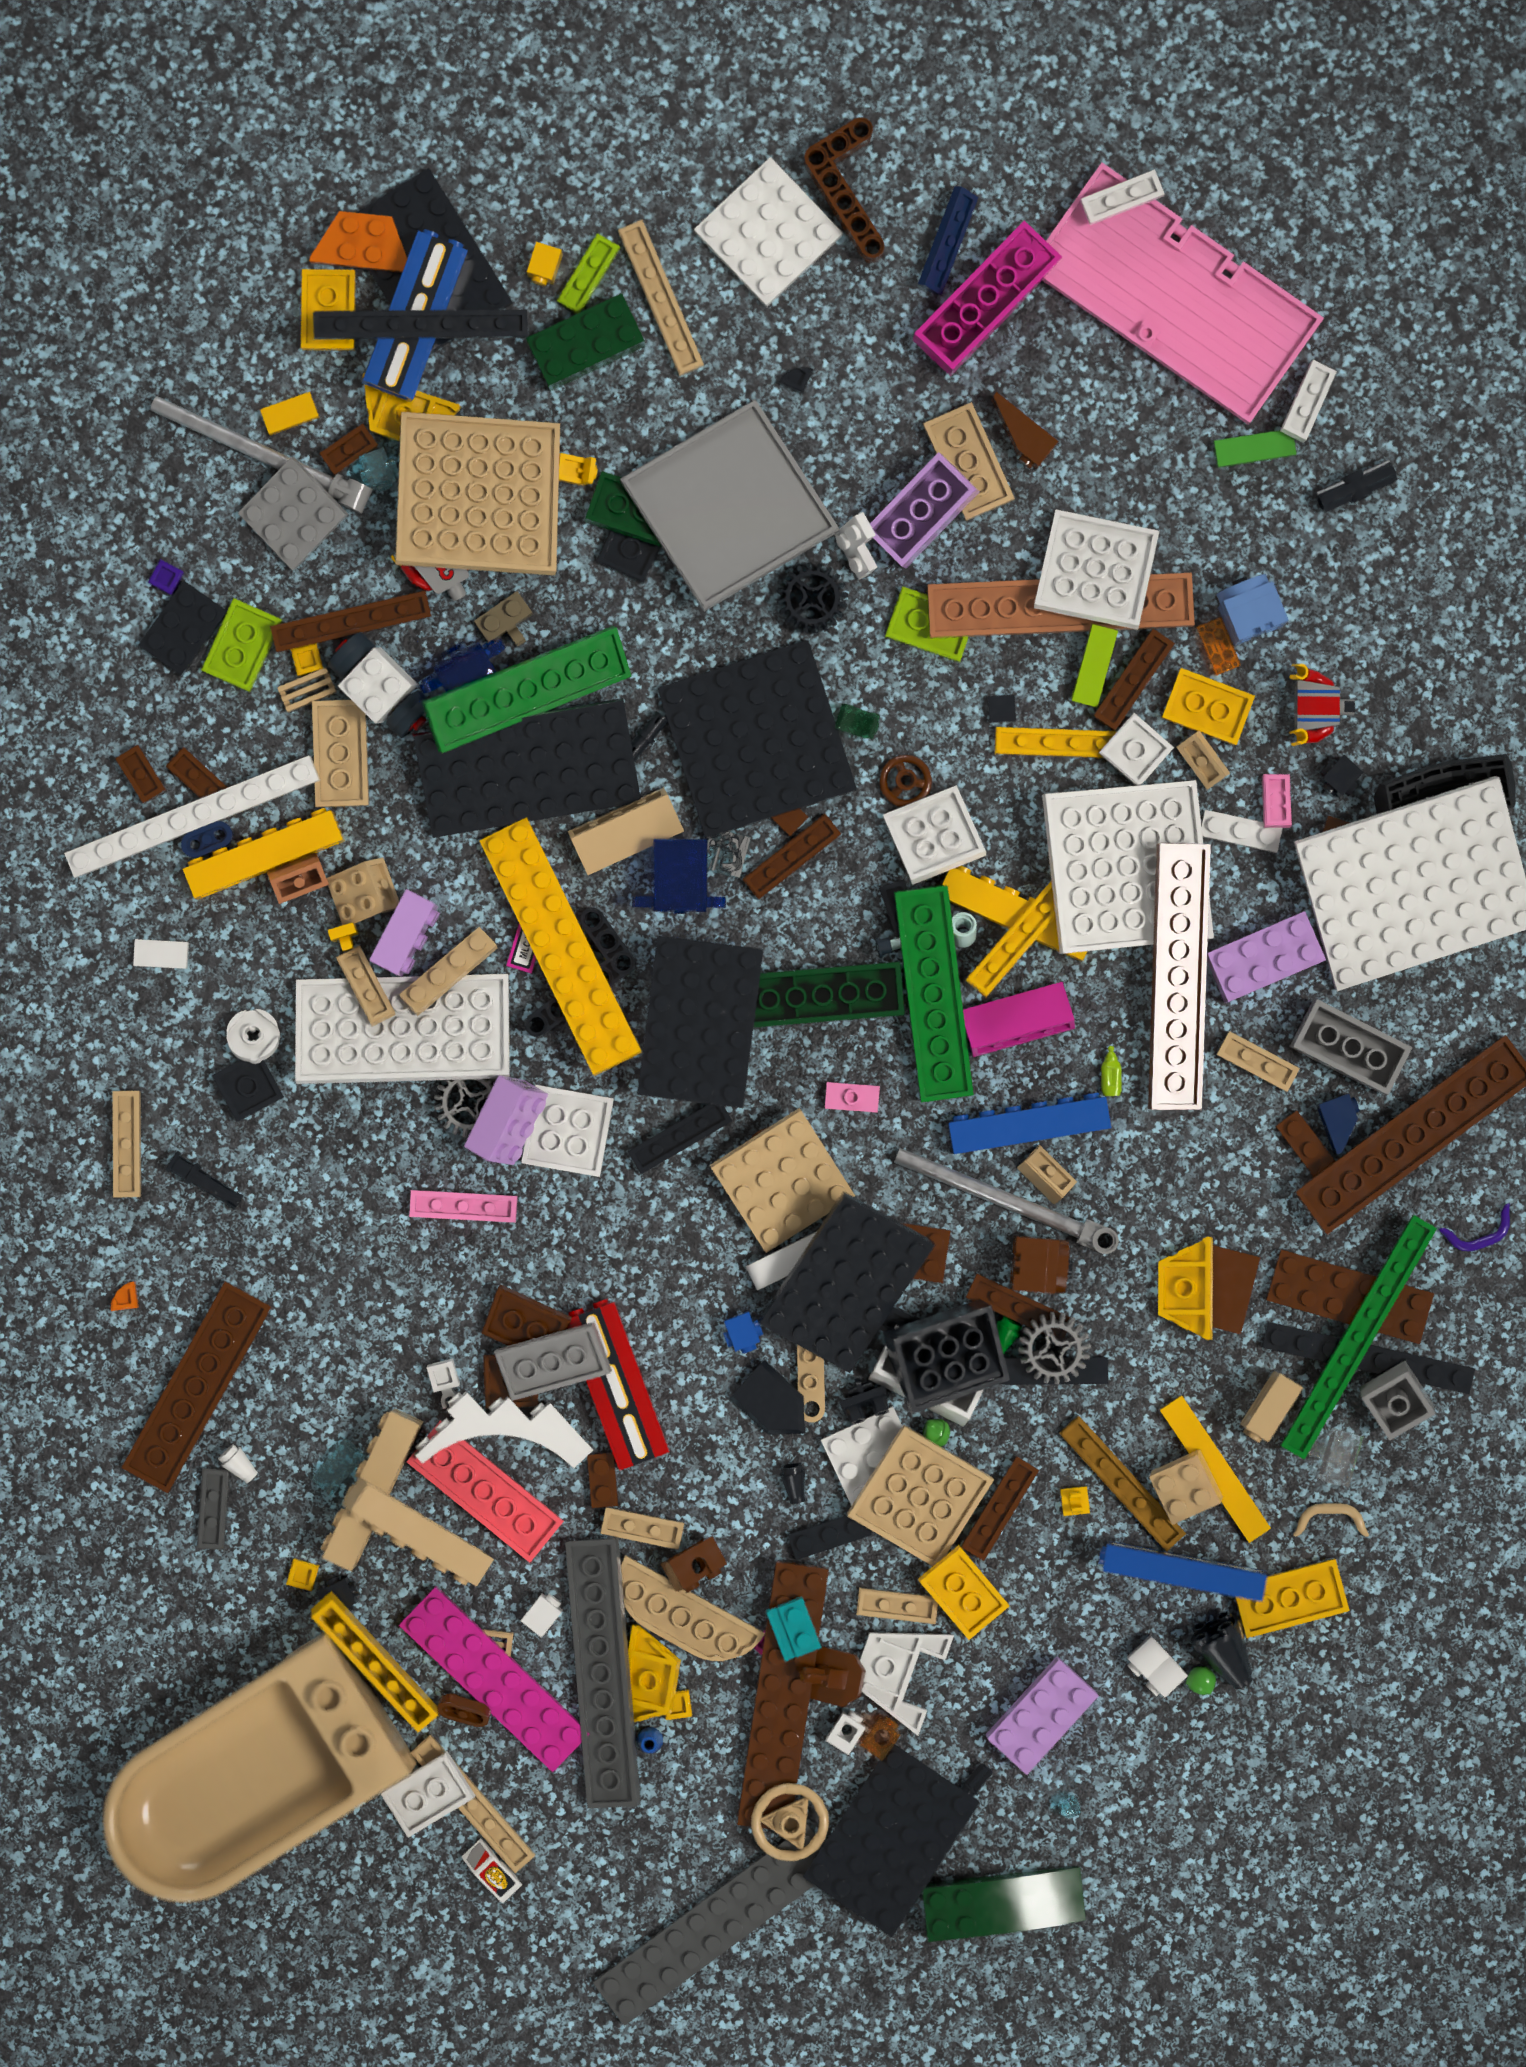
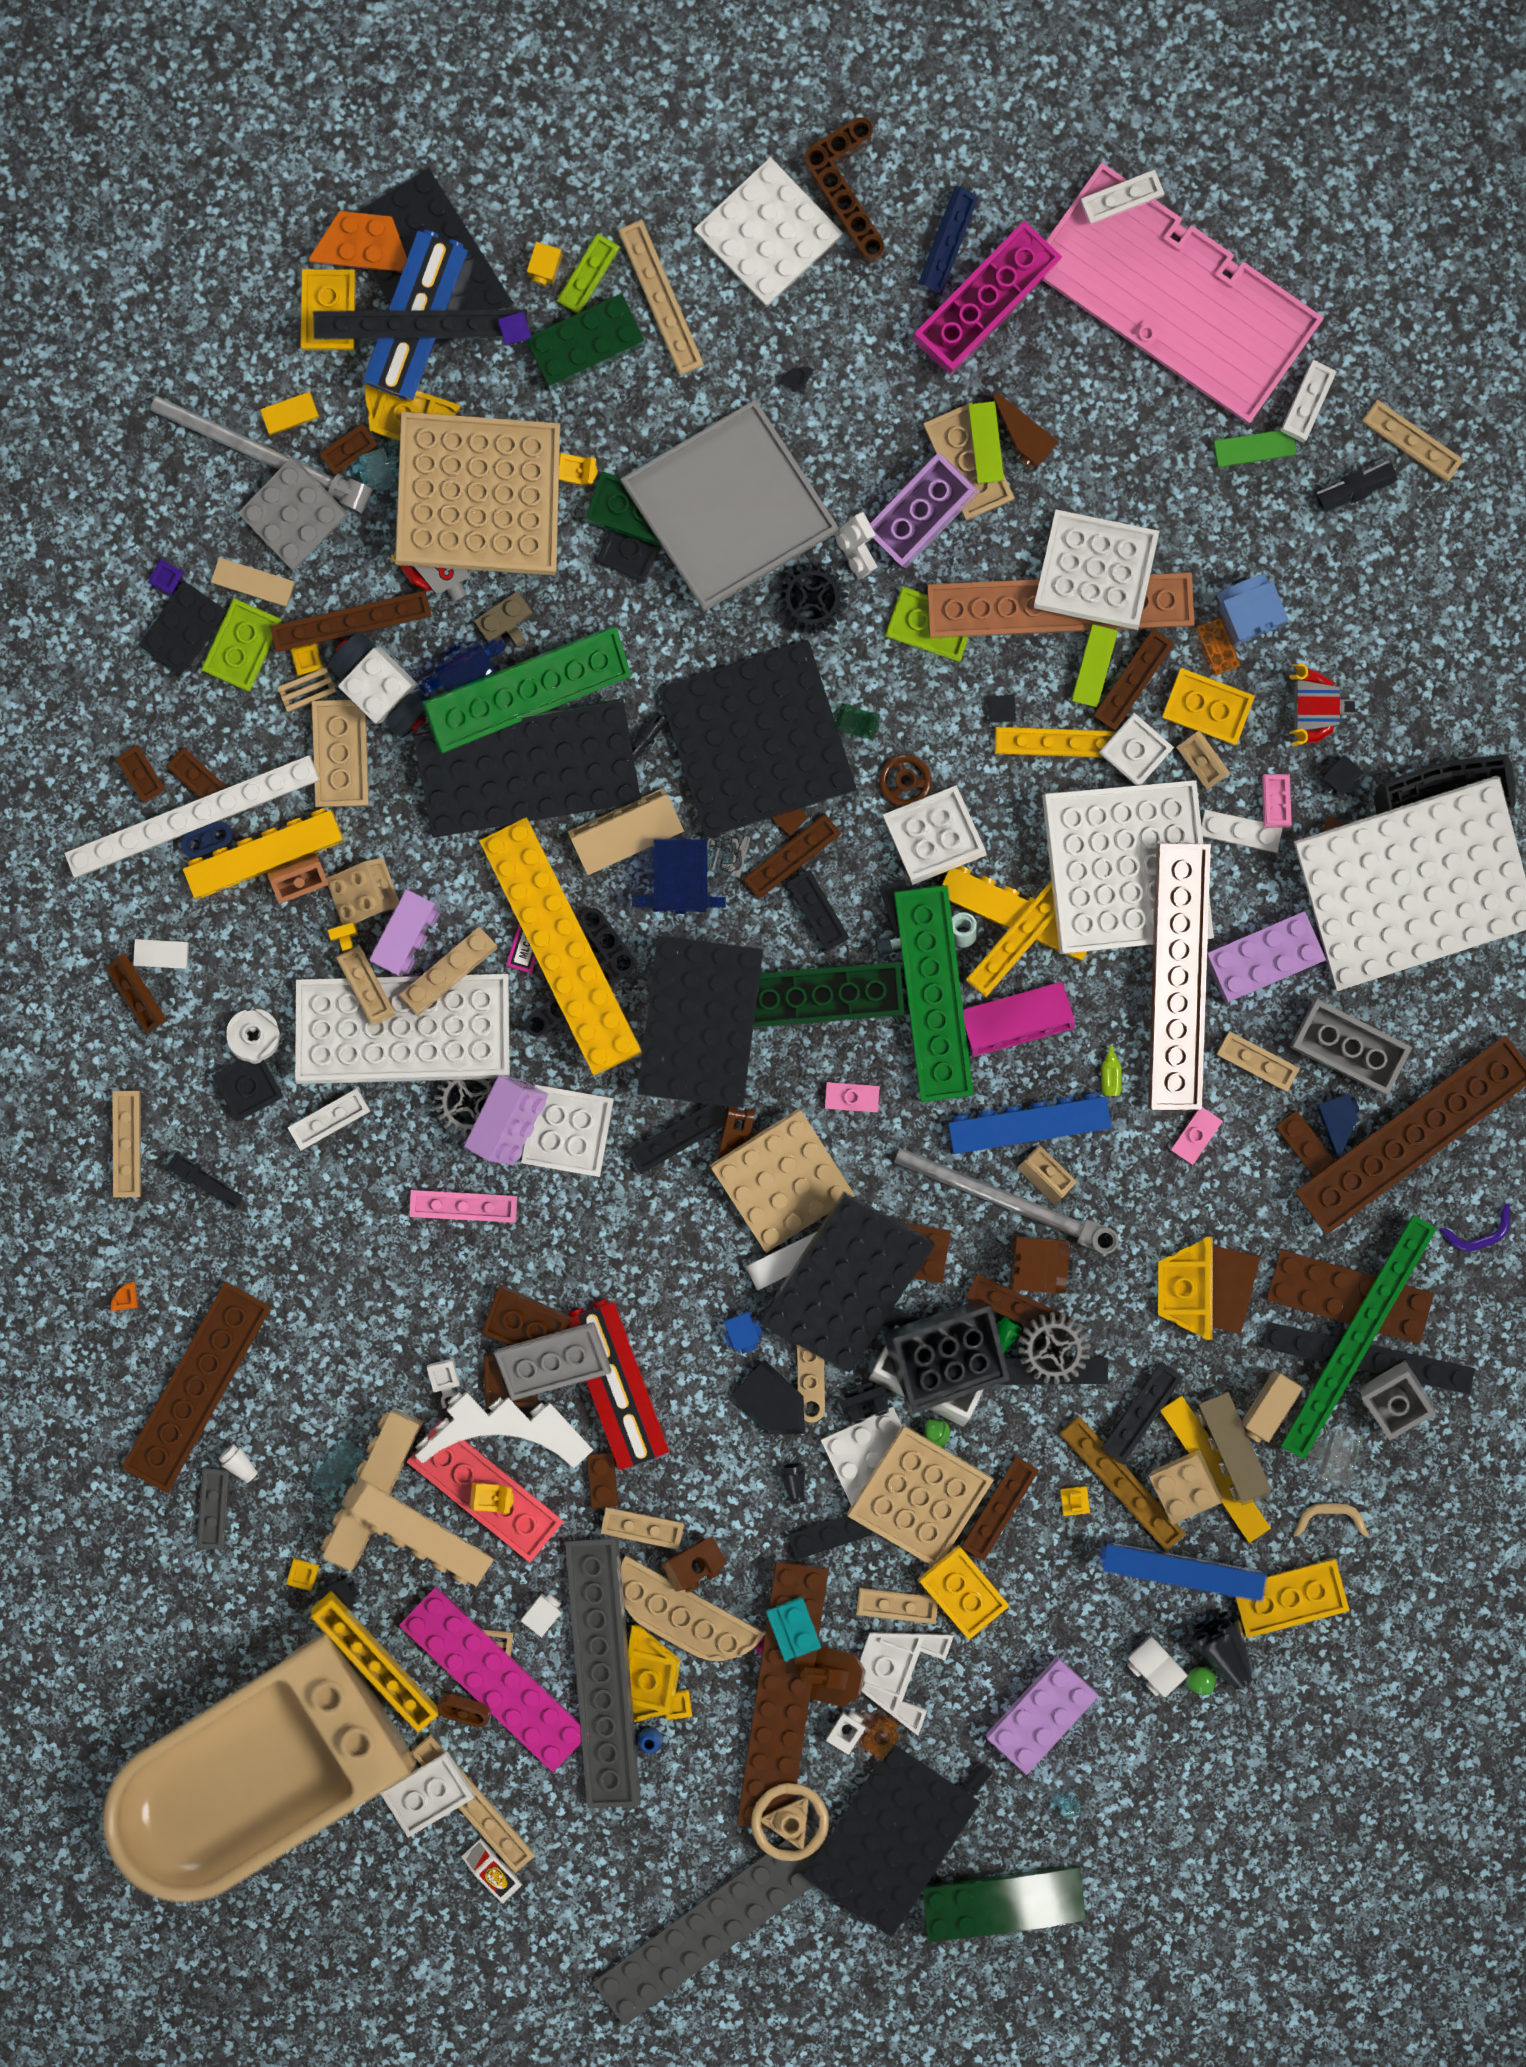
none -> reddish brown plate [105,954,167,1035]
none -> tan tile [211,557,295,608]
none -> white plate [288,1088,371,1151]
none -> yellow bracket [469,1482,514,1514]
none -> dark purple tile [497,312,531,346]
none -> reddish brown plate [713,1106,755,1163]
none -> black plate [787,870,850,952]
none -> lime tile [968,401,1004,485]
none -> black plate [1100,1362,1183,1464]
none -> bright pink plate [1170,1107,1223,1165]
none -> dark tan wedge [1196,1392,1272,1506]
none -> tan tile [1361,400,1464,483]

